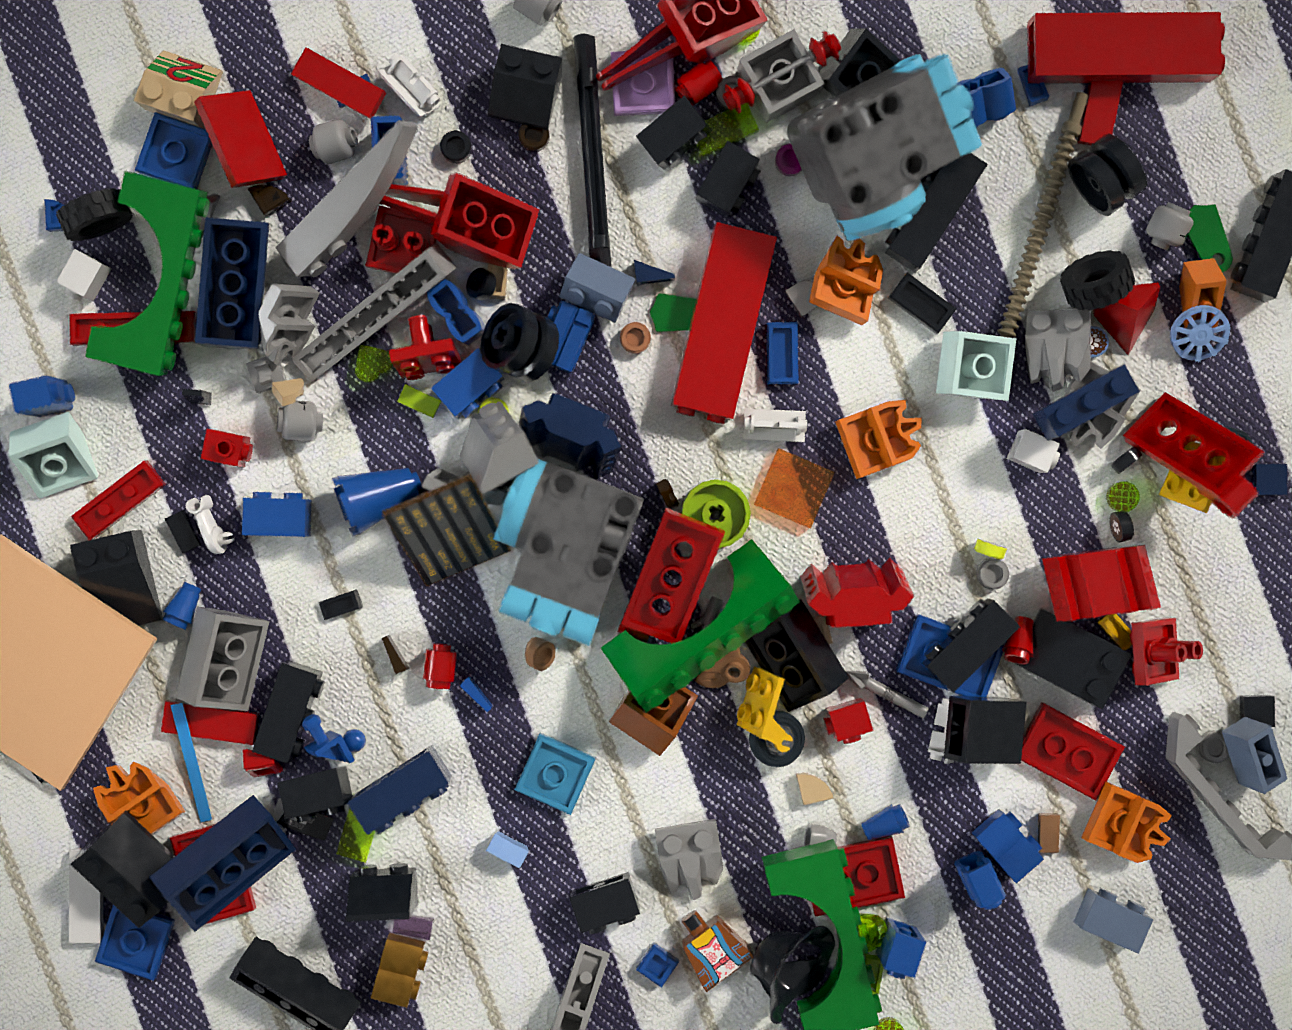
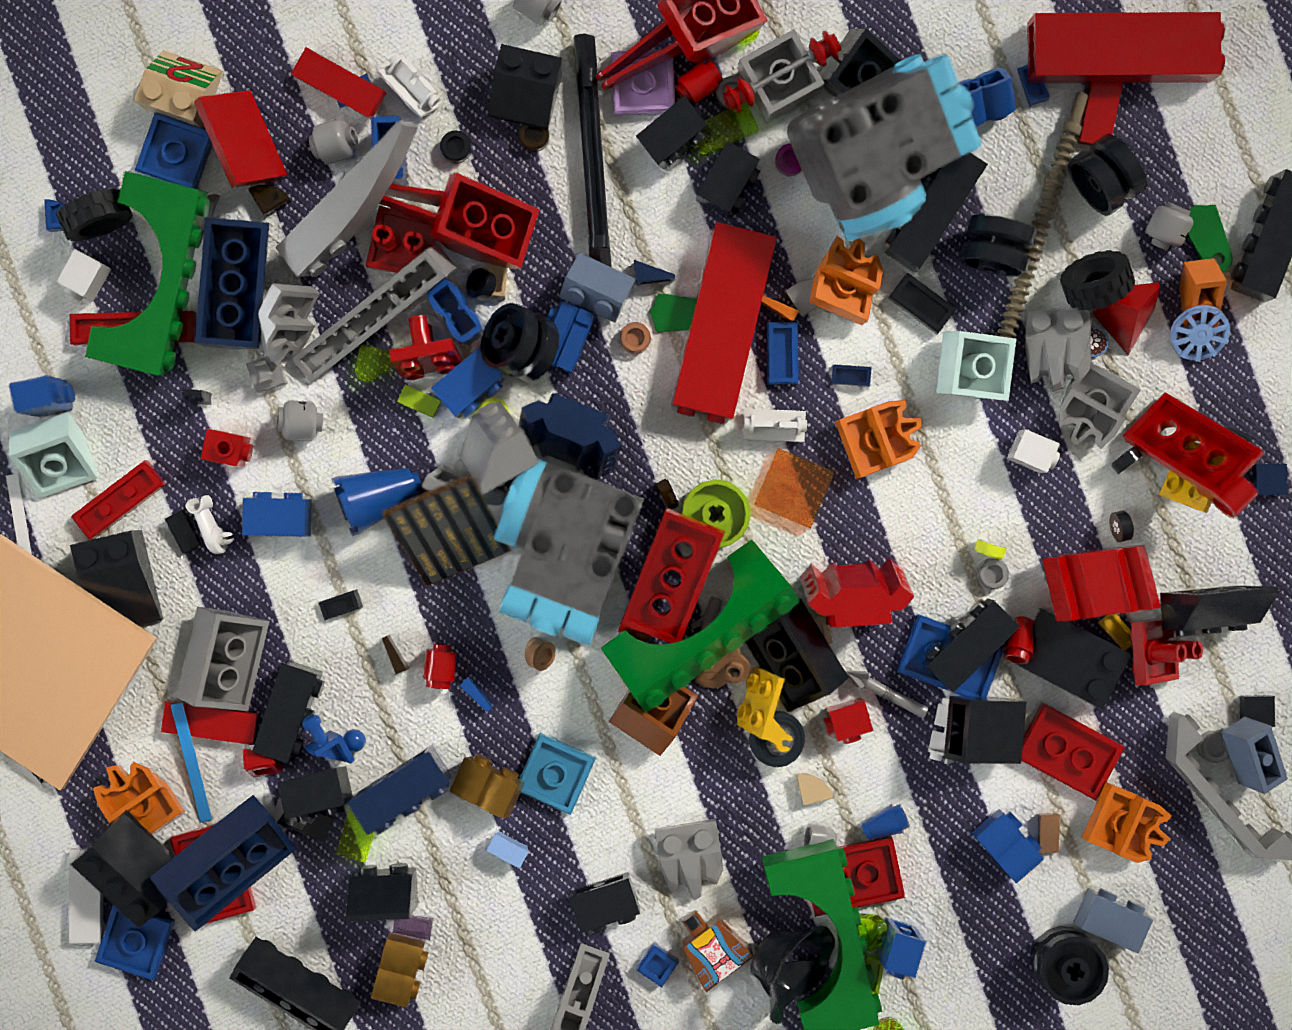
blue cone [163,582,202,630] -> none
tan tile [272,378,304,406] -> none
blue brick [954,851,1006,910] -> none
dark blue brick [1032,364,1140,441] -> none
clear neon green tile [1106,481,1140,512] -> none
none -> white sticker [6,474,32,554]
none -> pearl gold brick [450,754,525,818]
none -> orange piece [761,295,799,322]
none -> dark blue piece [831,364,872,387]
none -> black wheel [959,214,1037,277]
none -> black wheel [1030,926,1109,1006]
none -> black slope [1160,585,1279,637]

